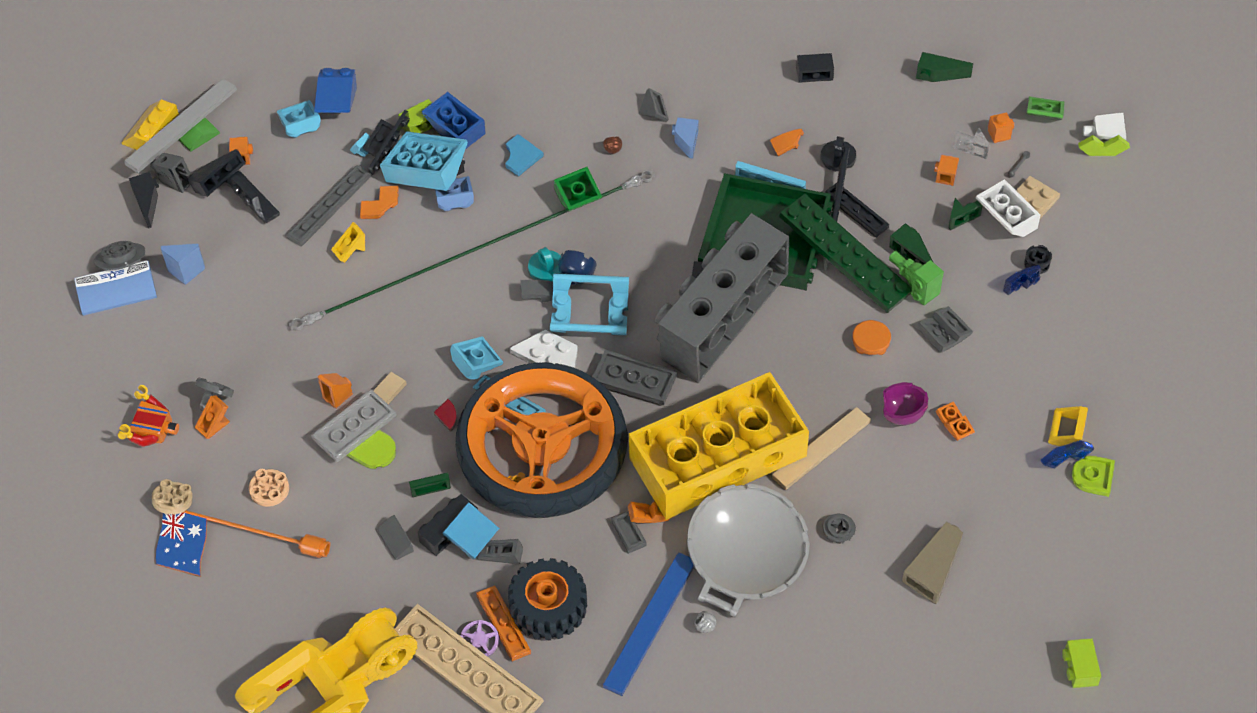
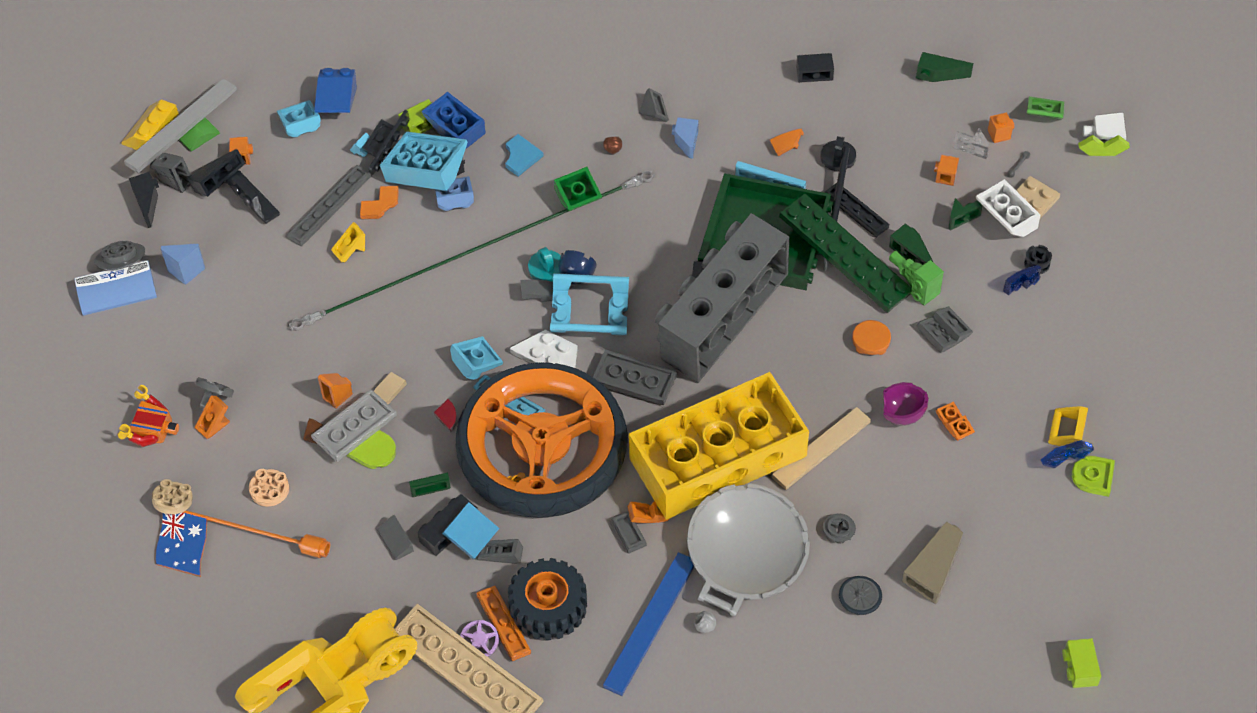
none -> reddish brown slope [303,418,324,444]
none -> dark grey wheel [839,576,883,615]

